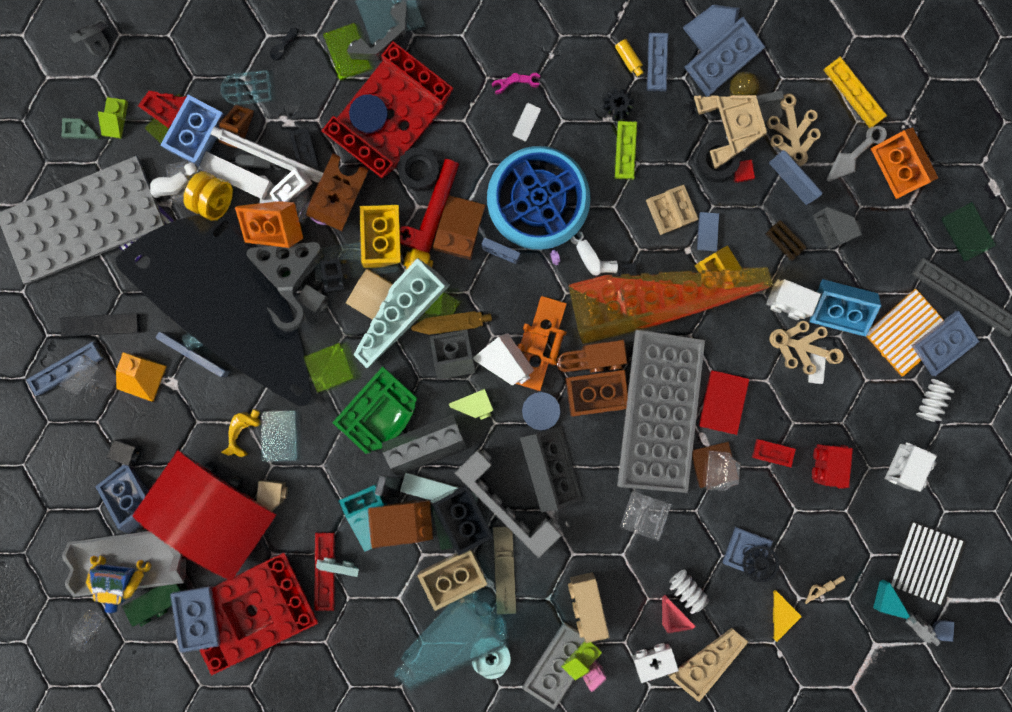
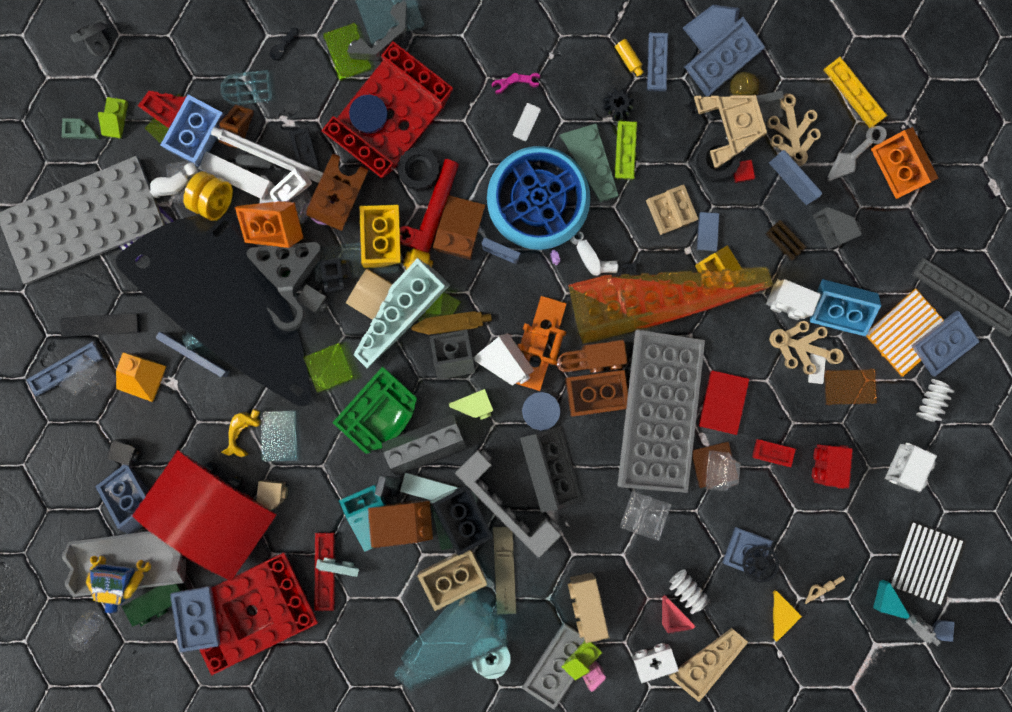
clear green piece [941,202,996,261] -> none
none -> sand green wing [560,124,619,202]
none -> clear orange piece [825,369,876,405]

